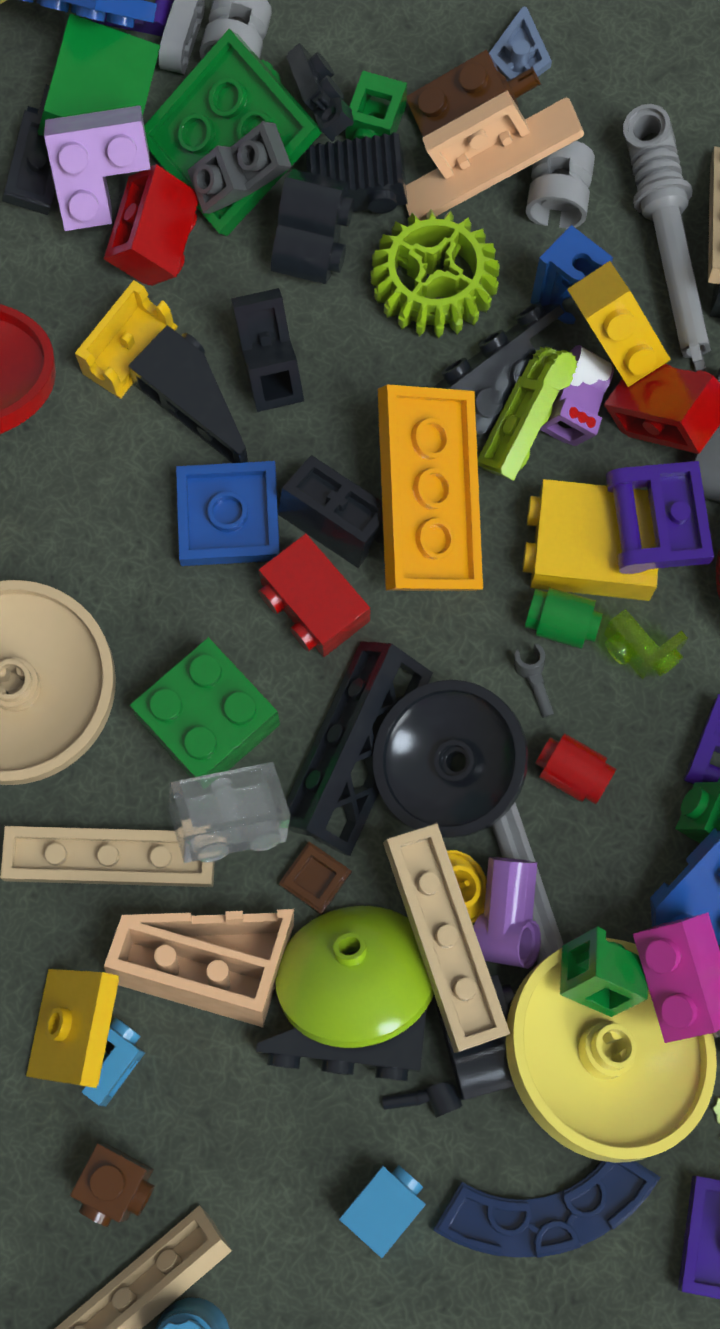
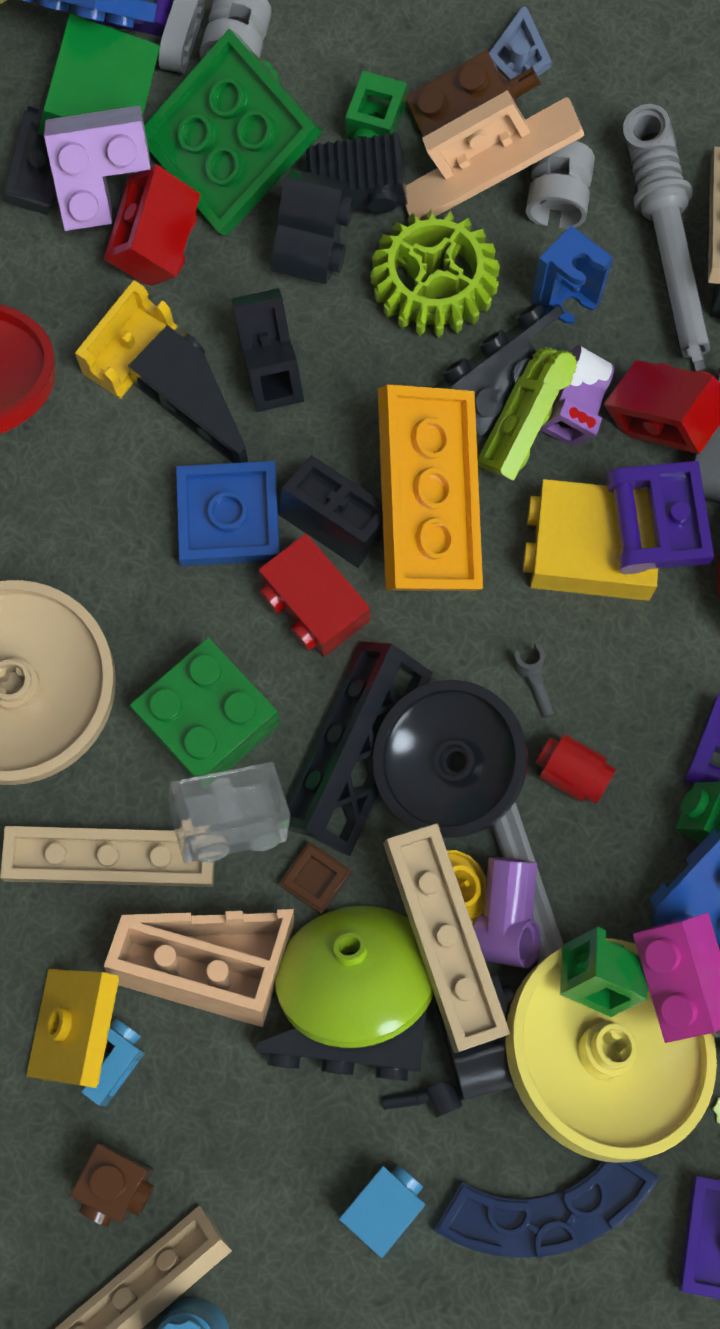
dark grey slope [187,121,292,214] -> none
black hinge [286,43,354,142] -> none
green brick [525,587,603,649] -> none
yellow brick [567,261,671,387] -> none
clear neon green bracket [604,609,688,679] -> none

